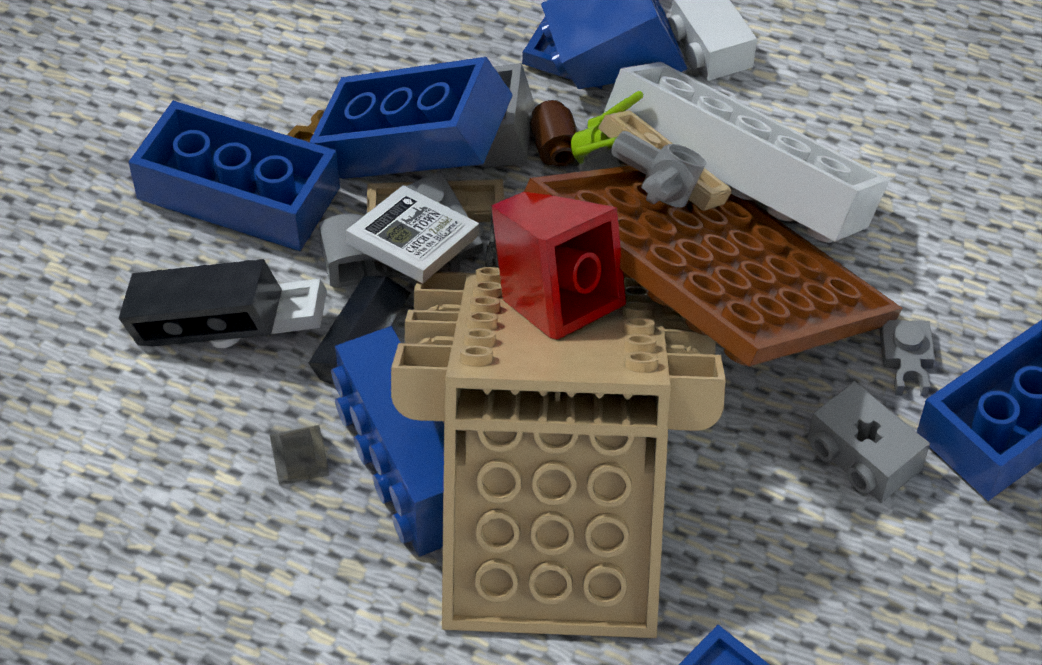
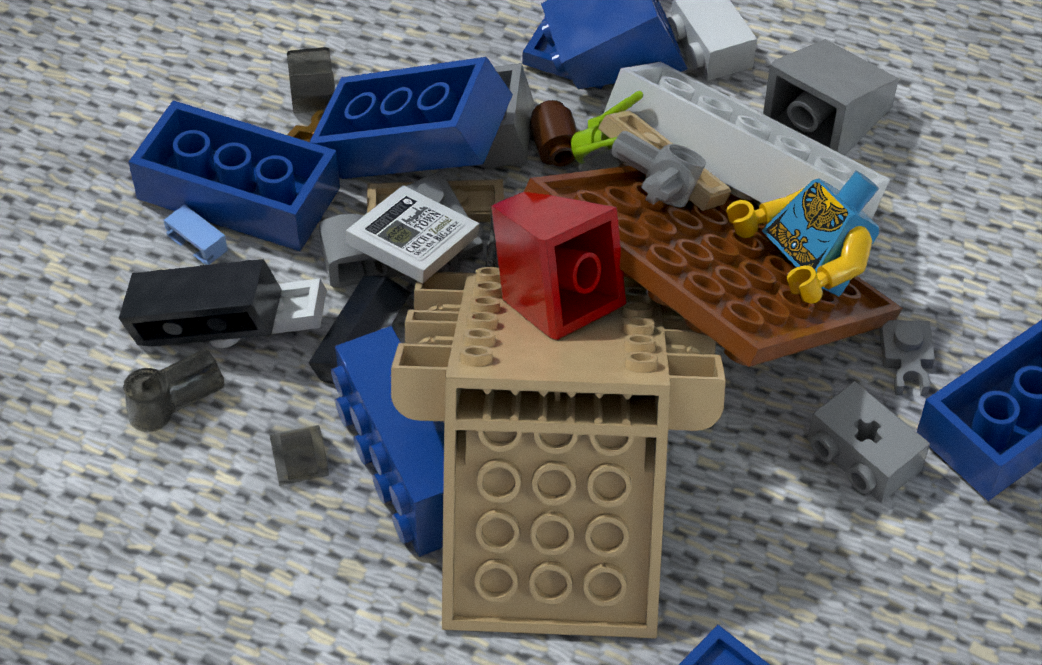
none -> clear smoke piece [123,350,225,432]
none -> light blue piece [164,205,228,265]
none -> clear smoke panel [287,47,335,114]
none -> torso [726,171,879,304]
none -> light grey slope [763,39,899,156]

